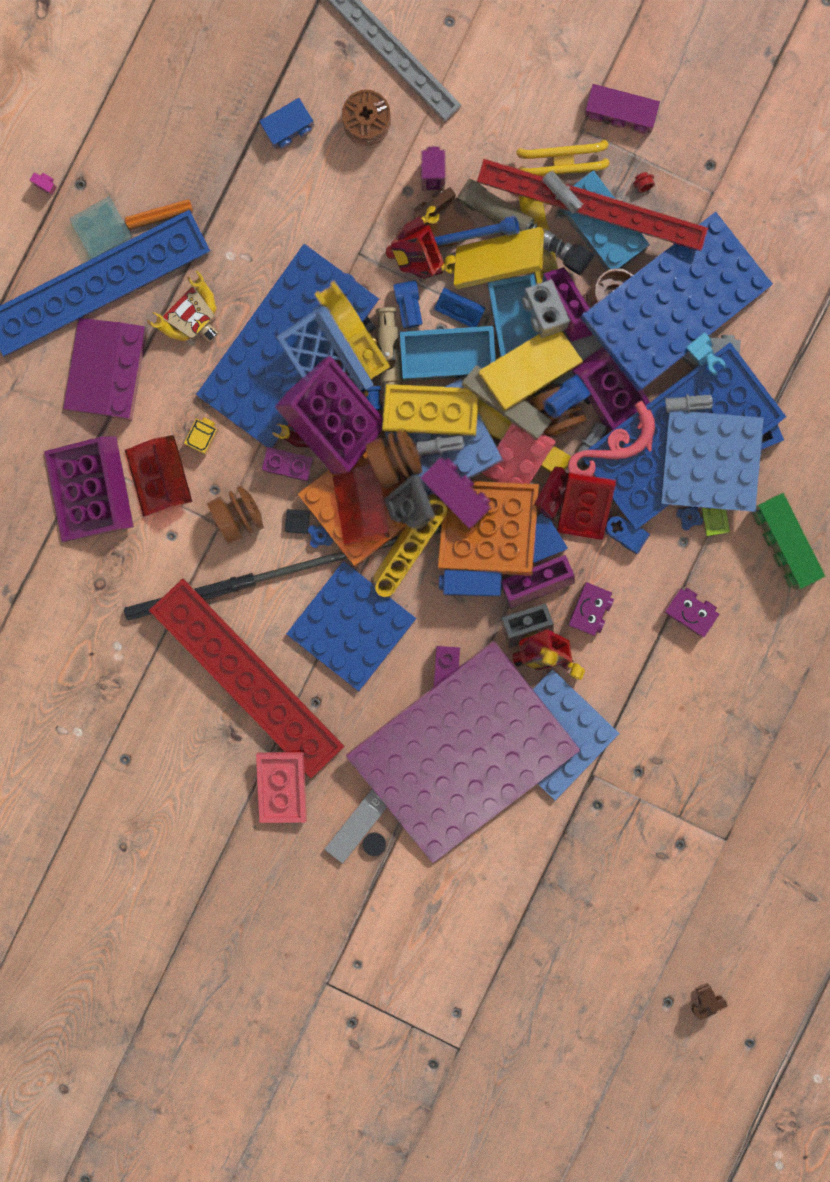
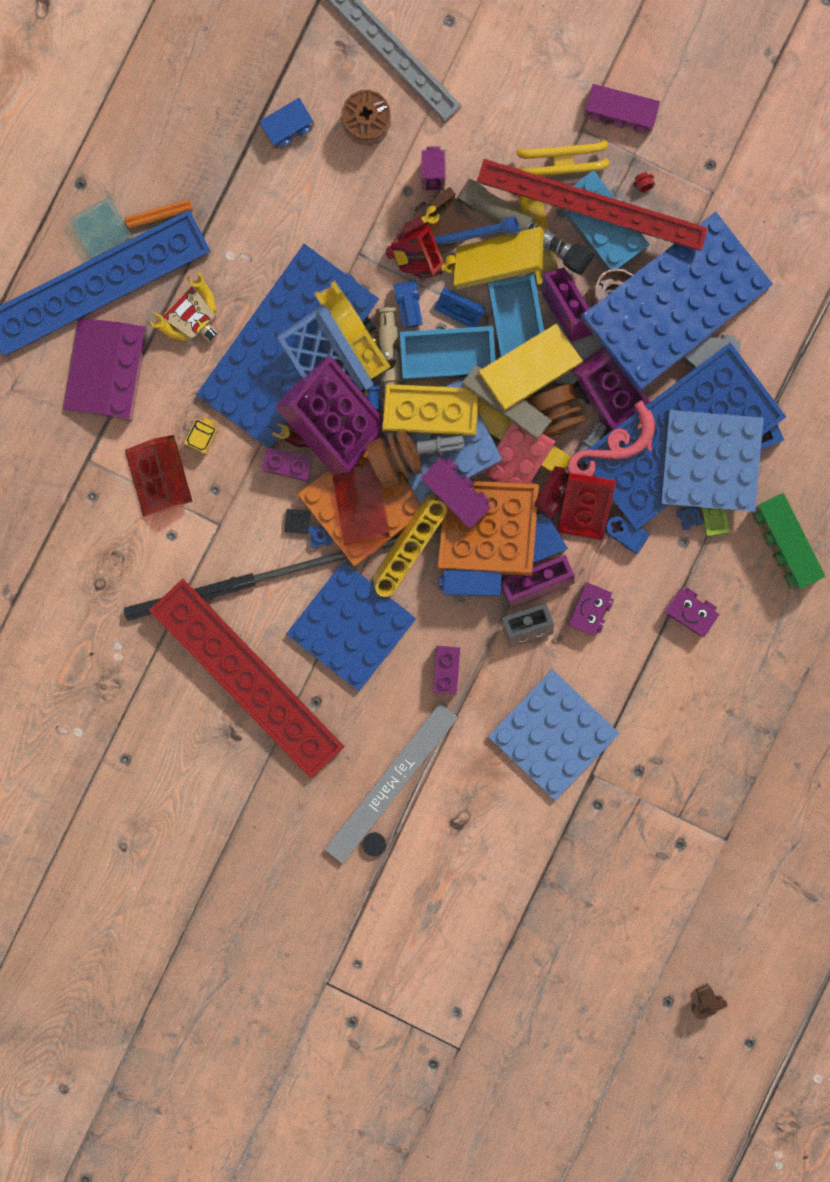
dark pink plate [30,172,57,196] -> none
magenta slope [44,436,134,542] -> none
dark orange wheel [207,485,264,546] -> none
coral plate [256,752,307,823] -> none
plate [346,640,580,863] -> none
dark grey plate [384,476,435,529] -> none
torso [512,630,585,680] -> none
light grey brick [522,279,570,338] -> none
light grey axle [543,171,583,214] -> none
blue piece [543,374,591,418] -> none
light grey axle [665,394,713,413] -> none
medium azure piece [687,333,726,376] -> none

